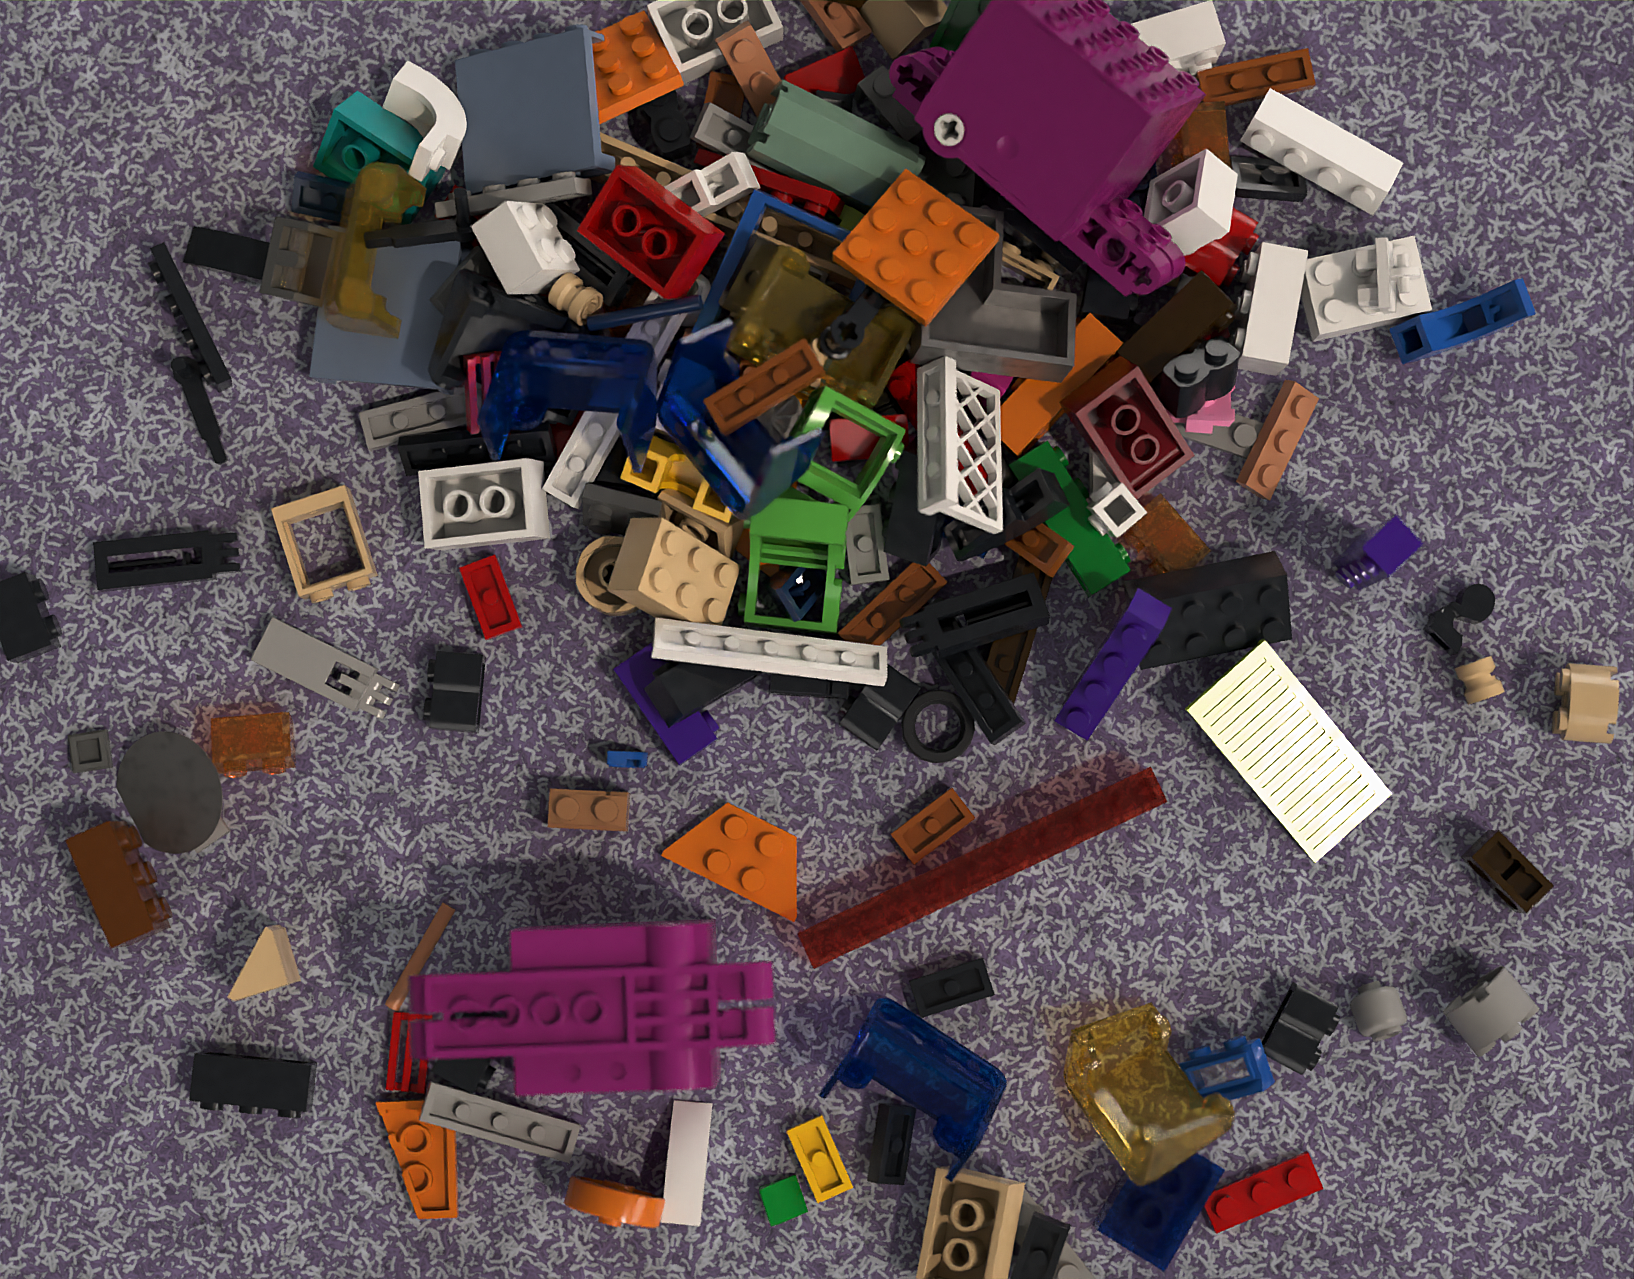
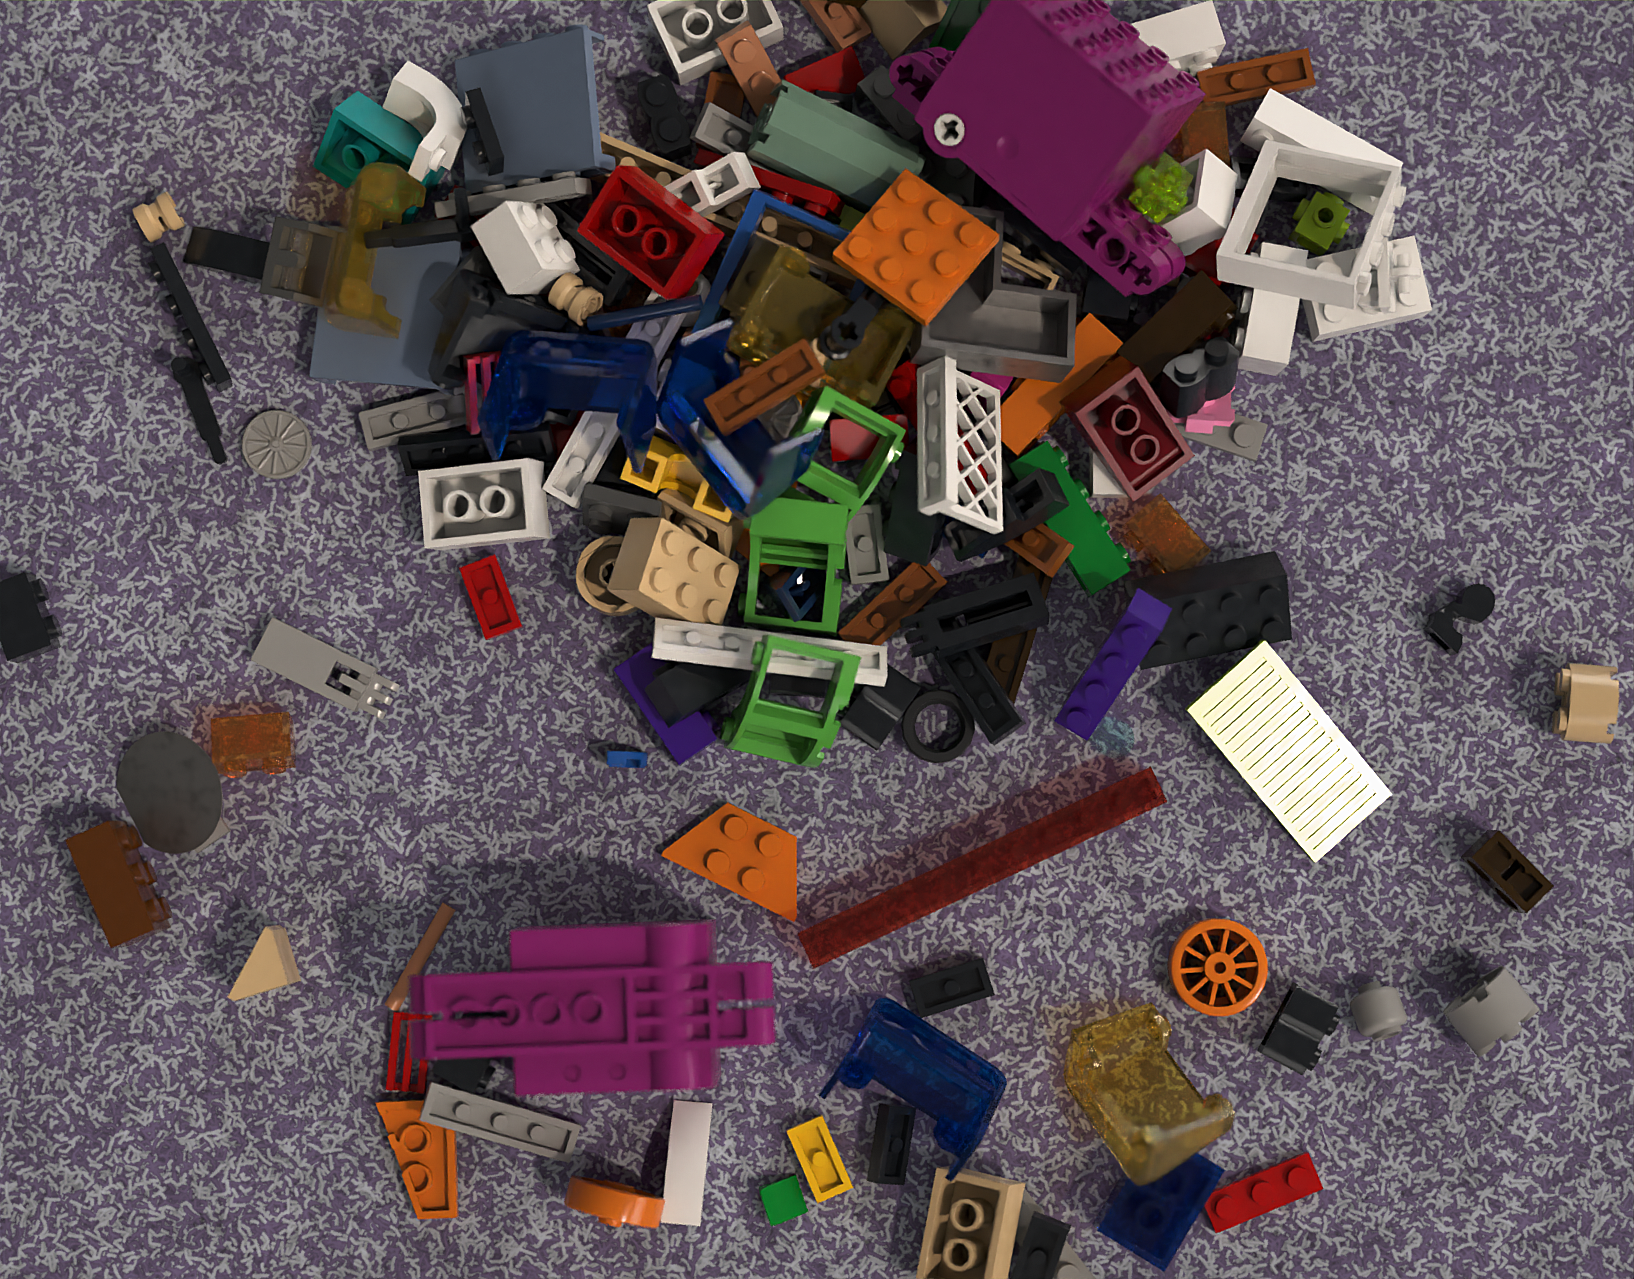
dark grey tile [68,729,113,774] -> none
black hinge [93,530,241,592] -> none
black brick [189,1051,317,1118] -> none
tan window [271,485,378,603] -> none
dark blue plate [291,171,373,228] -> none
black brick [423,651,486,733] -> none
medium nougat brick [548,789,630,831] -> none
orange plate [592,10,684,125] -> none
dark orange plate [890,788,975,865] -> none
white brick [1087,481,1147,538] -> none
blue window [1179,1035,1275,1111] -> none
nougat plate [1236,379,1319,501] -> none
dark purple brick [1333,515,1424,590] -> none
blue arch [1389,278,1536,365] -> none
tan wheel [1454,656,1505,705] -> none
none -> tan wheel [132,191,185,243]
none -> light grey wheel [242,410,312,479]
none -> black plate [460,88,504,176]
none -> bright green window [720,635,861,768]
none -> clear light blue tile [1095,720,1134,758]
none -> clear neon green brick [1129,152,1193,224]
none -> orange wheel [1167,918,1268,1017]
none -> white window [1216,140,1406,310]
none -> lime brick [1288,191,1350,256]

